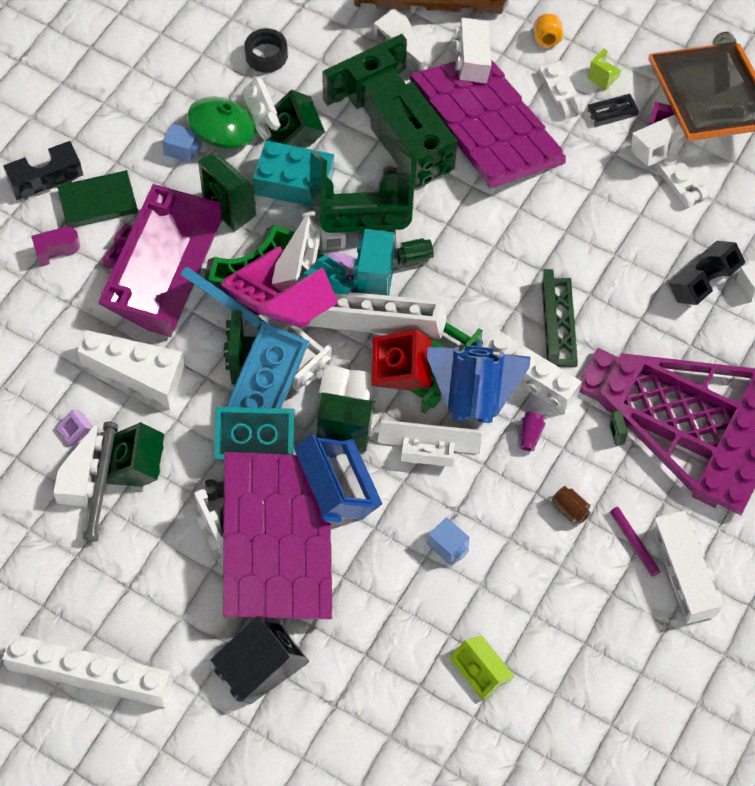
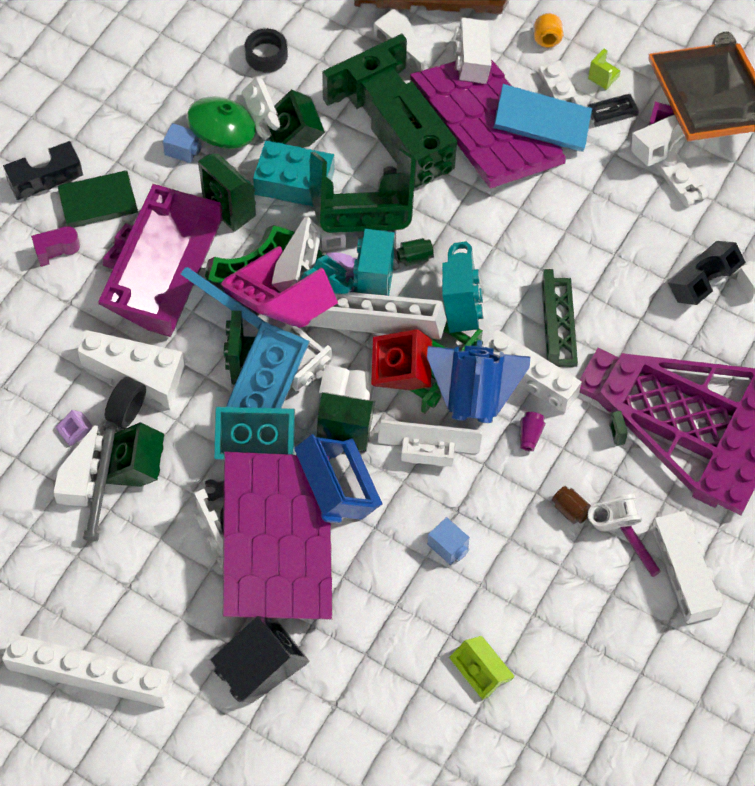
none -> black tyre [104,377,146,428]
none -> teal brick [442,241,484,333]
none -> dark azure tile [493,84,592,152]
none -> white piece [588,494,642,532]

